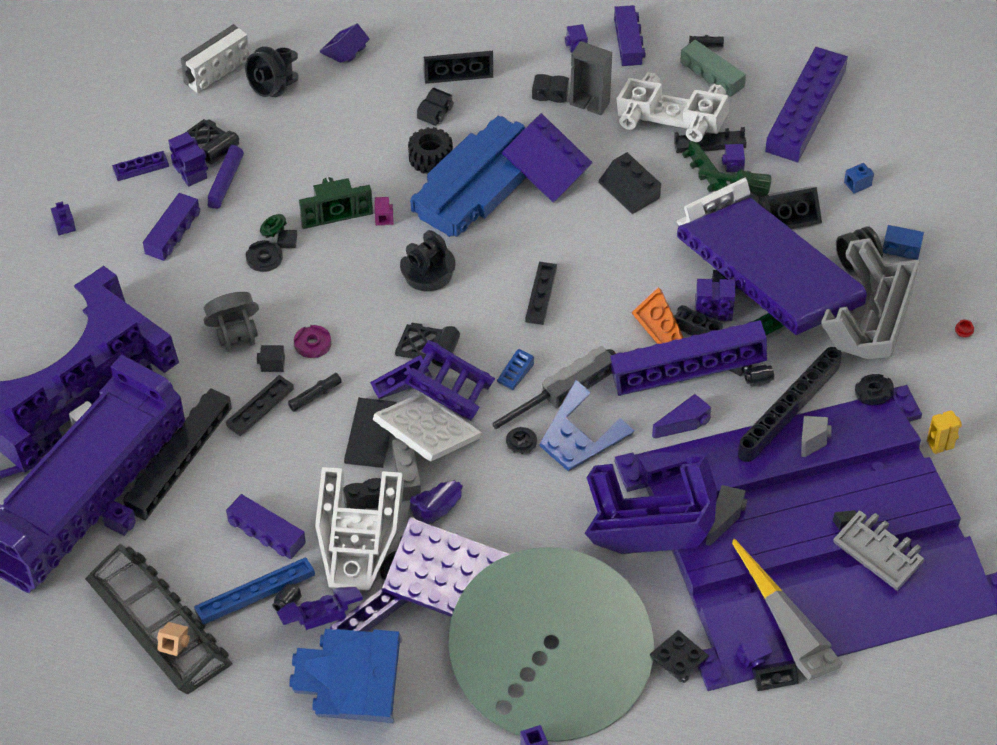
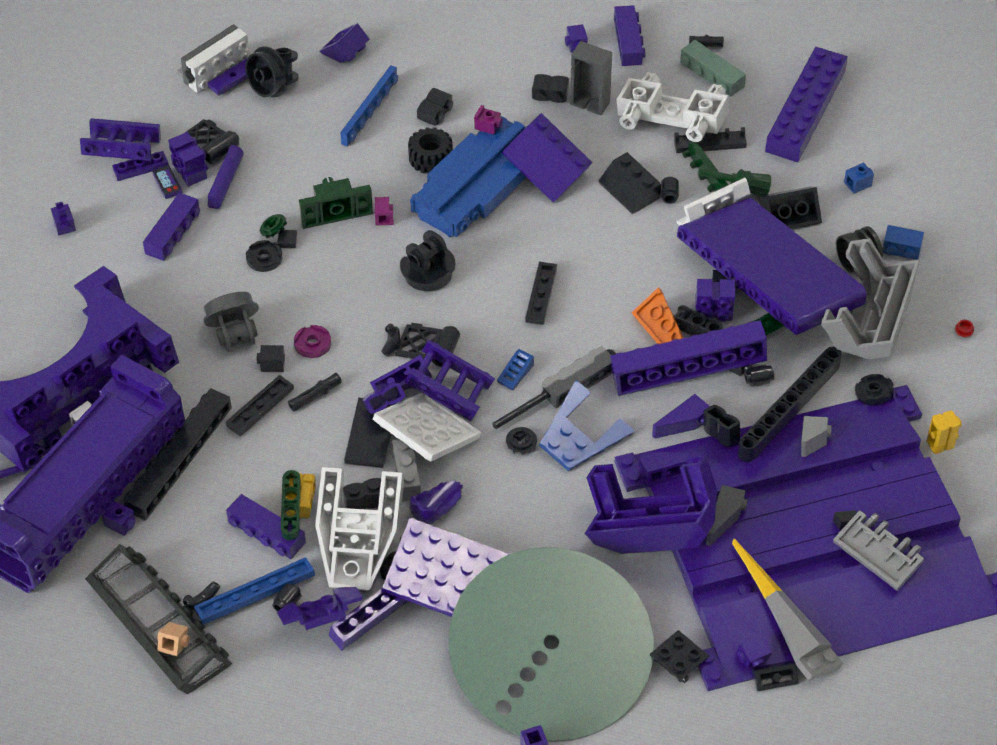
blue panel [289,629,402,723] -> none
black slope [422,50,493,84] -> none
dark purple brick [722,144,745,172] -> none
none -> dark purple fence [80,118,161,161]
none -> tile [153,166,182,199]
none -> black arm [183,581,221,610]
none -> dark purple tile [207,58,247,96]
none -> dark green beam [281,470,301,540]
none -> yellow brick [286,473,316,518]
none -> blue plate [340,65,398,147]
none -> dark purple brick [362,382,406,414]
none -> black arm [381,323,400,357]
none -> magenta brick [474,105,503,134]
none -> black brick [661,177,679,204]
none -> black brick [703,405,740,447]

